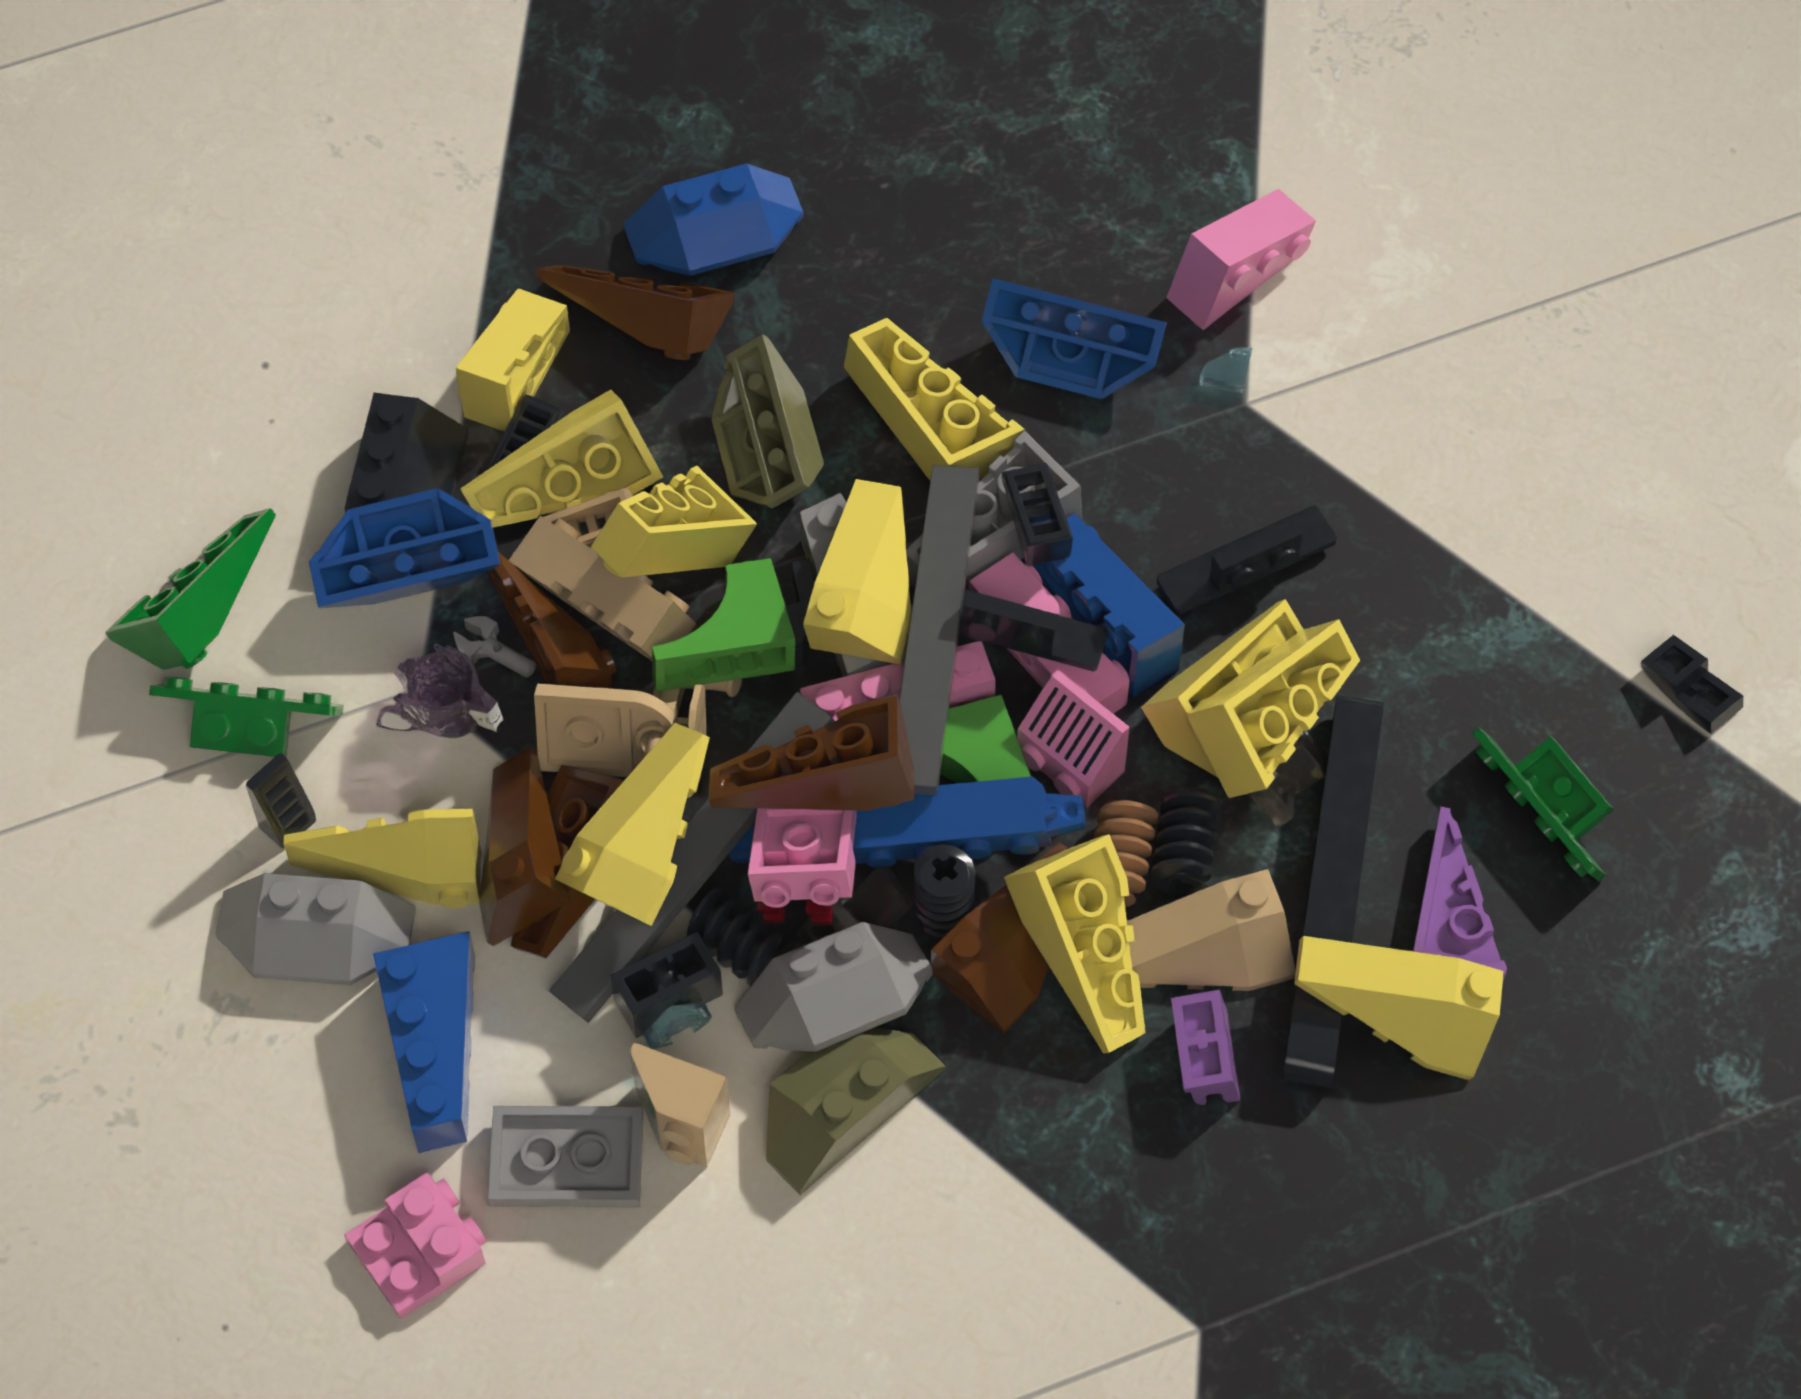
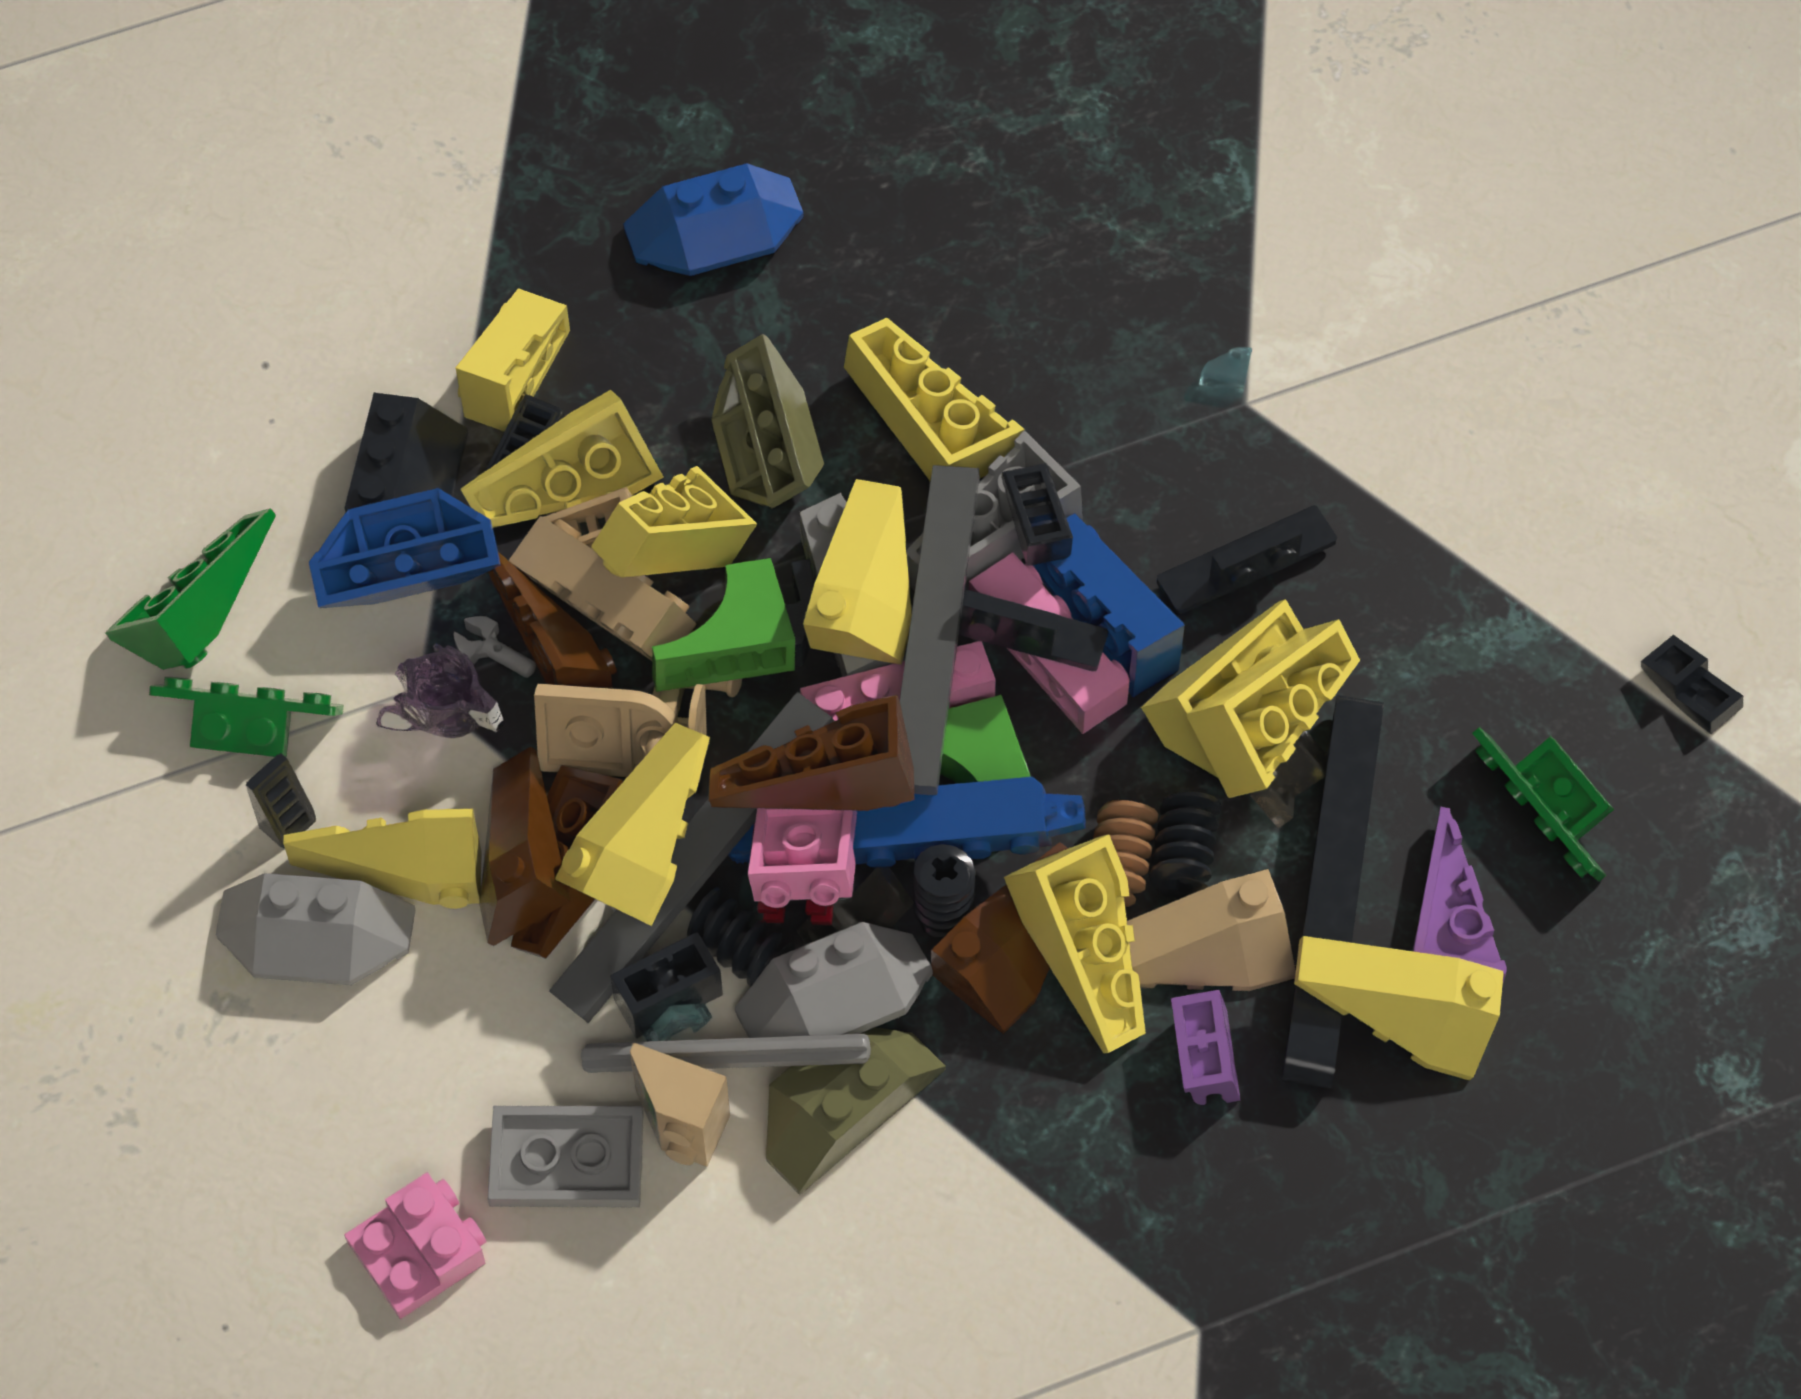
blue wedge [373,931,475,1153] -> none
reddish brown wedge [536,265,735,360] -> none
blue wedge [981,278,1167,399] -> none
bright pink slope [1017,670,1129,808] -> none
bright pink wedge [1166,189,1316,330] -> none
none -> light grey axle [581,1034,871,1073]

